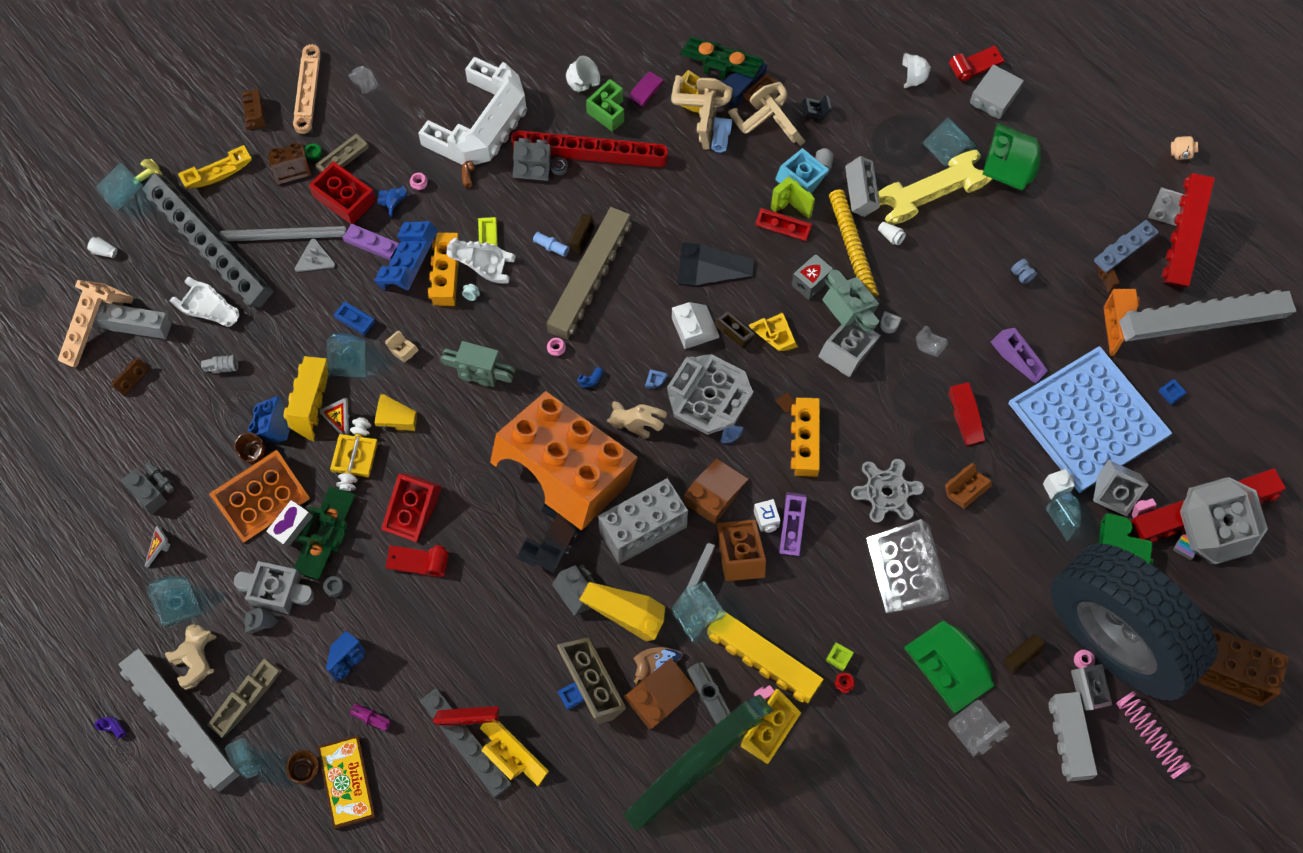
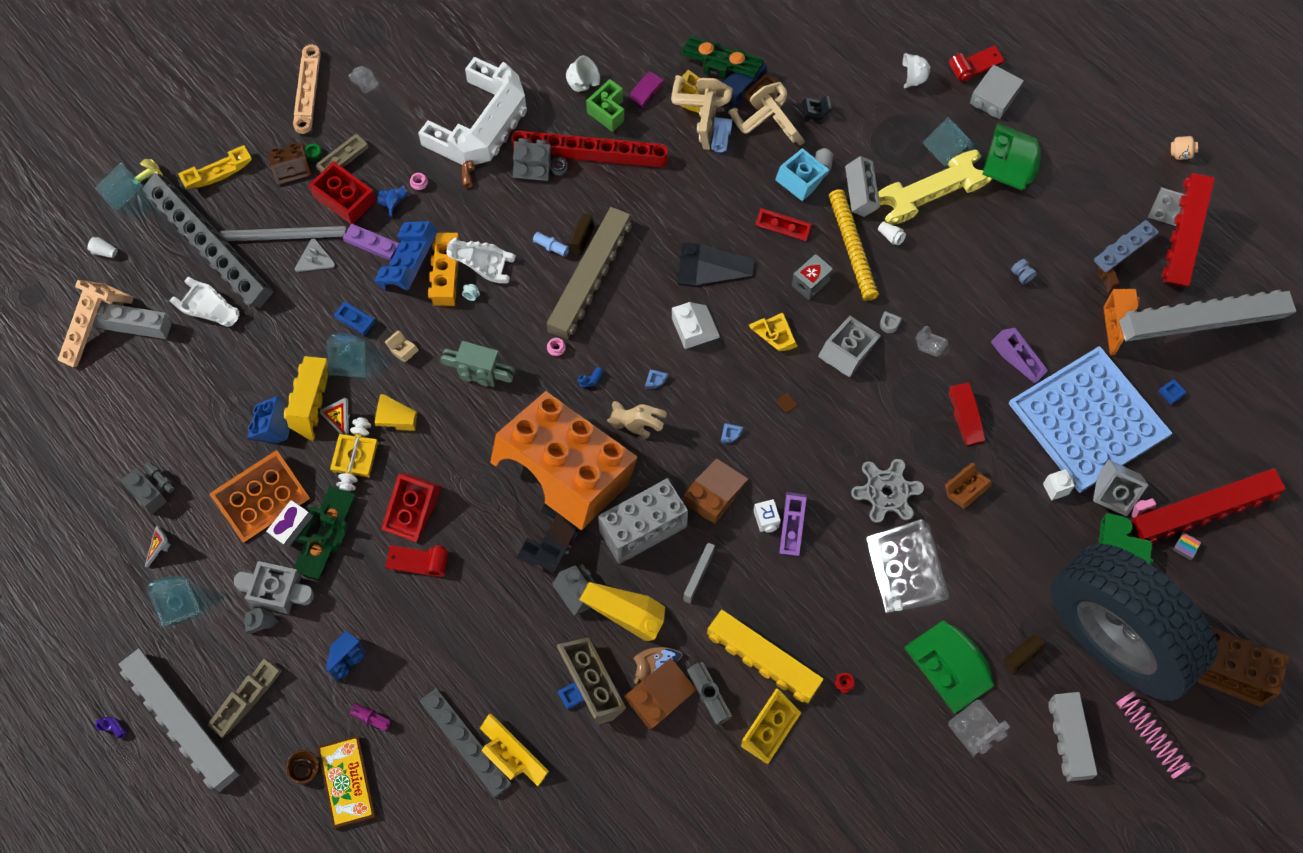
reddish brown hinge [110,357,150,396] -> none
tan animal [165,624,216,690] -> none
light grey hinge [201,354,238,373] -> none
clear light blue brick [225,738,262,778] -> none
reddish brown hair [234,432,266,464] -> none
reddish brown hinge [242,88,266,130] -> none
dark grey tile [323,576,345,597] -> none
red slope [433,706,499,726] -> none
neon yellow tile [478,217,498,247] -> none
clear green piece [624,694,774,832] -> none
light grey piece [667,354,753,435] -> none
clear light blue bracket [672,581,726,641] -> none
dark brown brick [714,311,755,349] -> none
dark orange slope [716,520,766,581] -> none
bright pink plate [753,685,774,709] -> none
lime bracket [771,176,815,219] -> none
light orange brick [791,398,819,477] -> none
sand green brick [822,270,879,332] -> none
lime plate [826,642,854,671] -> none
clear light blue slope [1046,492,1081,541] -> none
light grey slope [1071,664,1112,711] -> none
bright pink plate [1074,650,1095,668] -> none
light grey piece [1180,477,1268,564] -> none

